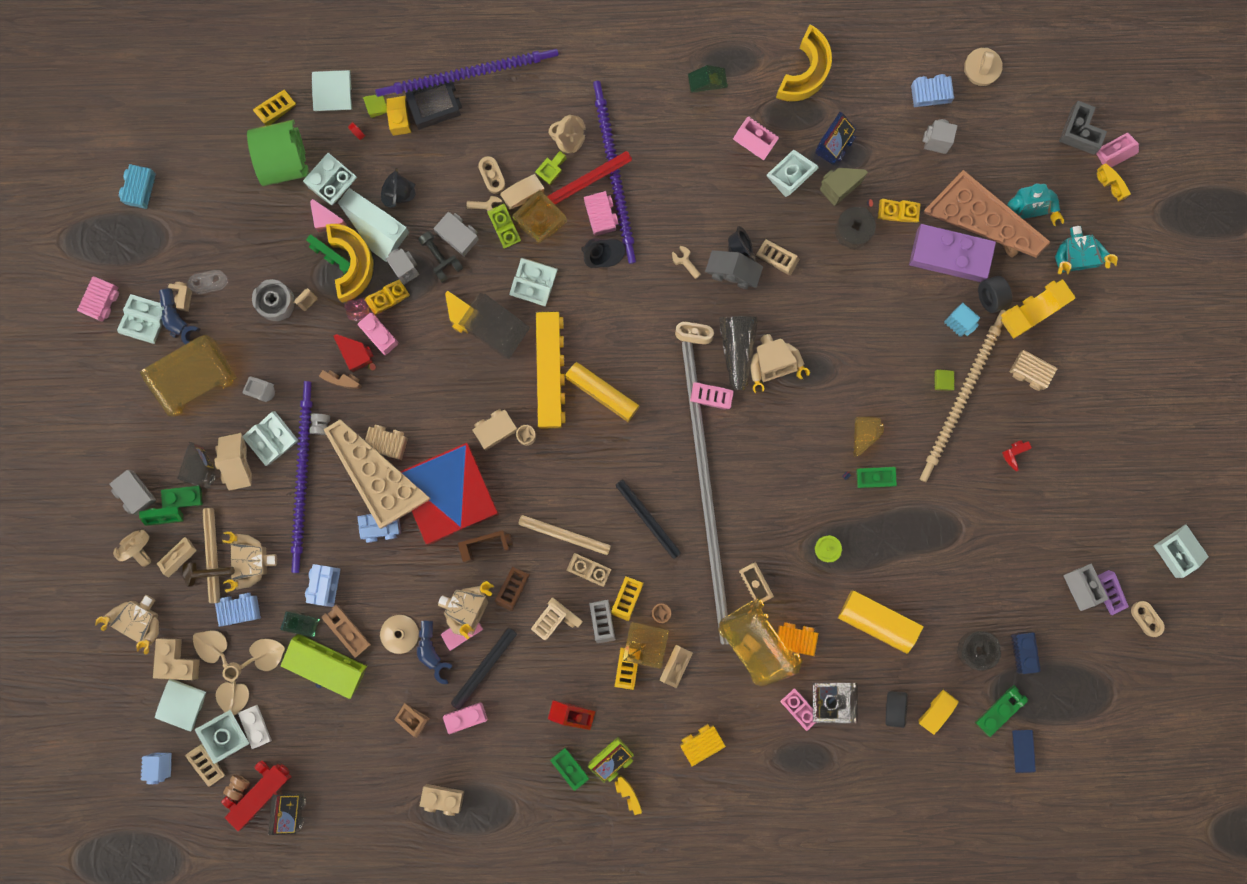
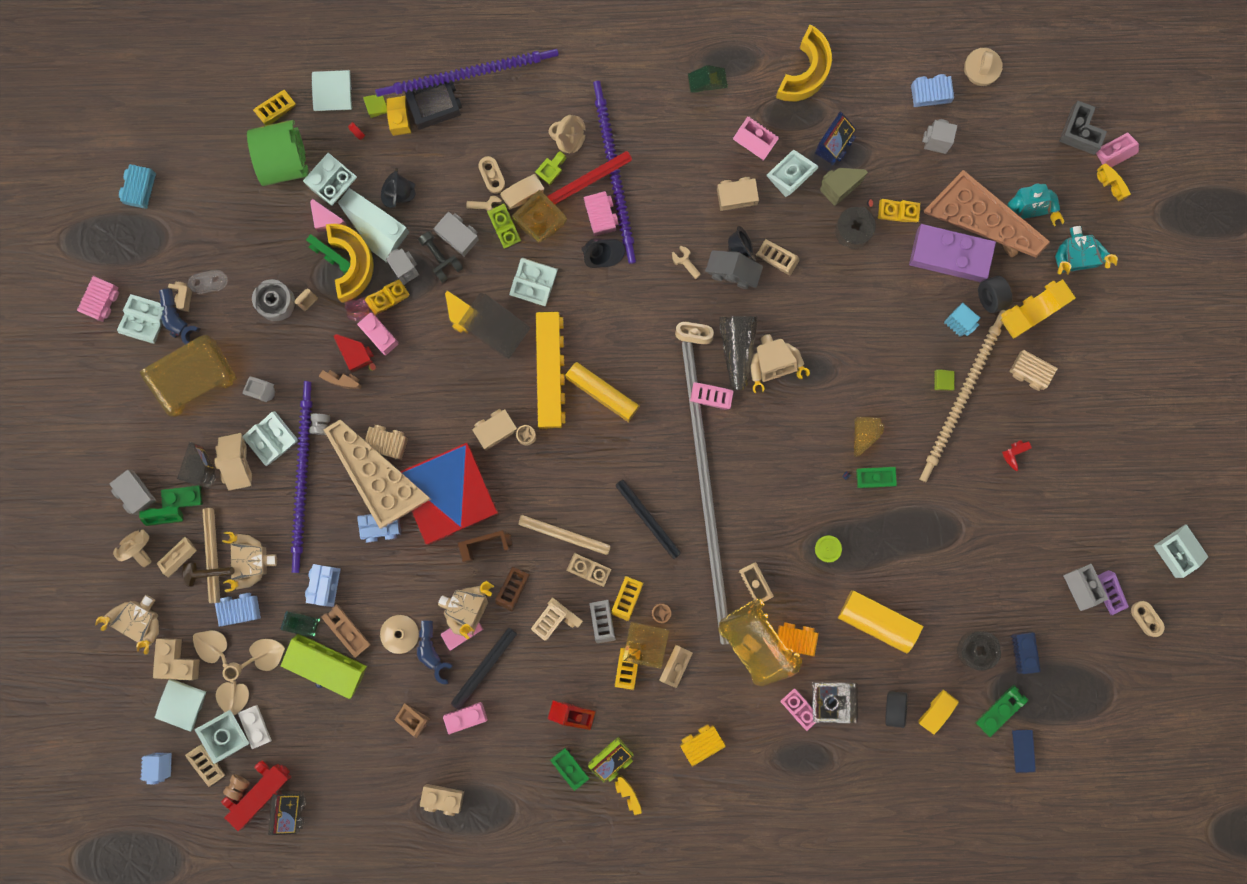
none -> tan brick [717,177,759,211]

